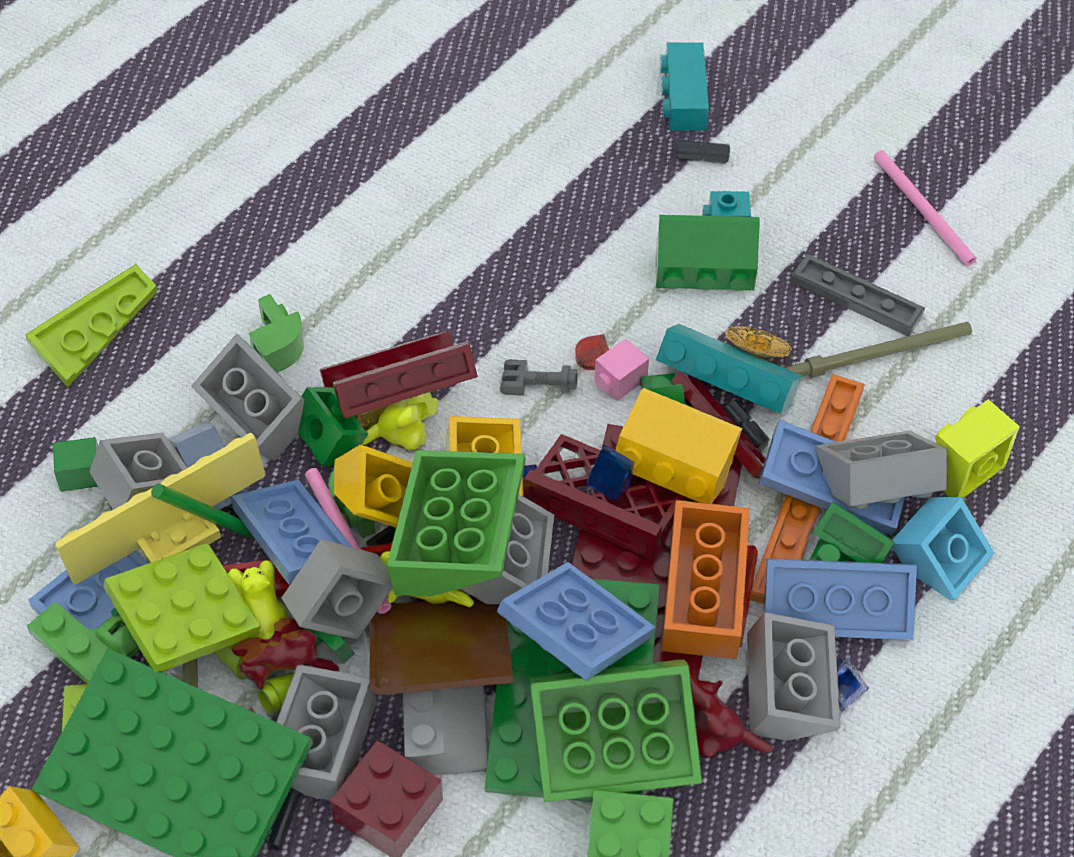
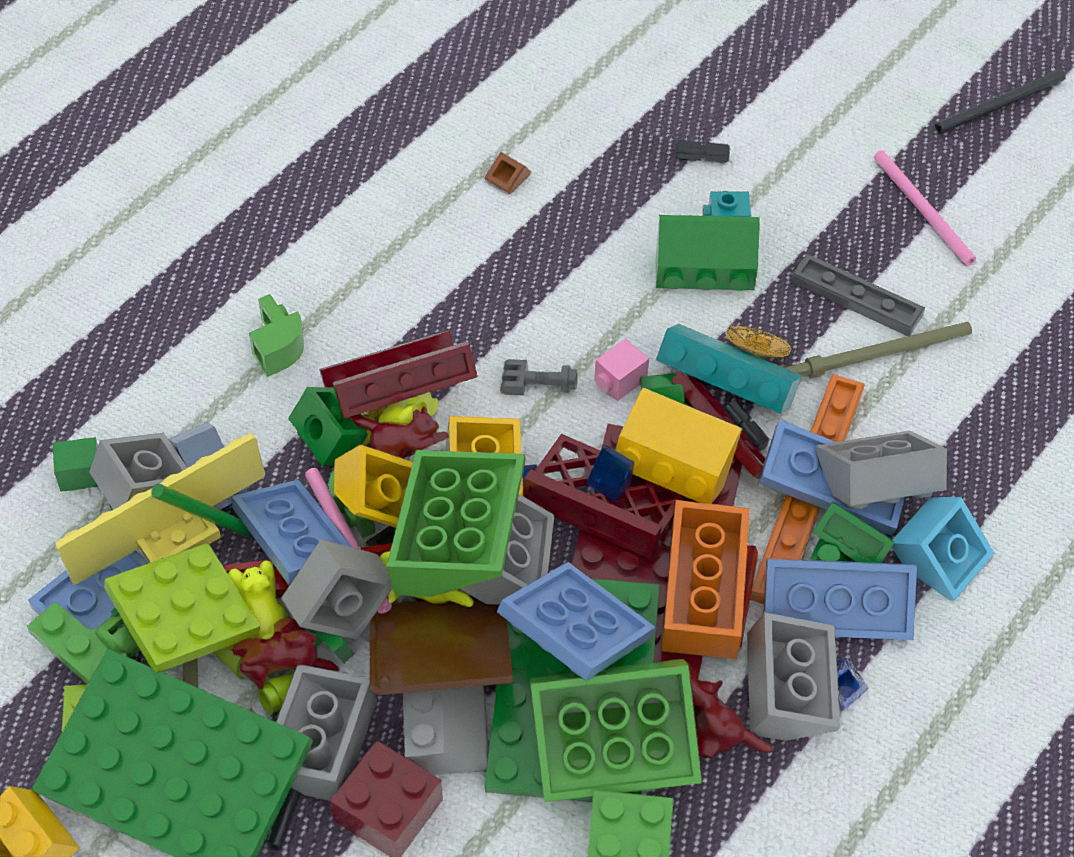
lime wing [25,264,157,387] -> none
light grey slope [191,333,305,461] -> none
clear red tile [575,334,609,371] -> none
teal brick [660,42,709,131] -> none
neon yellow brick [935,399,1020,499] -> none
none -> dark red animal [349,406,449,459]
none -> dark orange slope [484,152,531,194]
none -> black piece [935,69,1066,134]

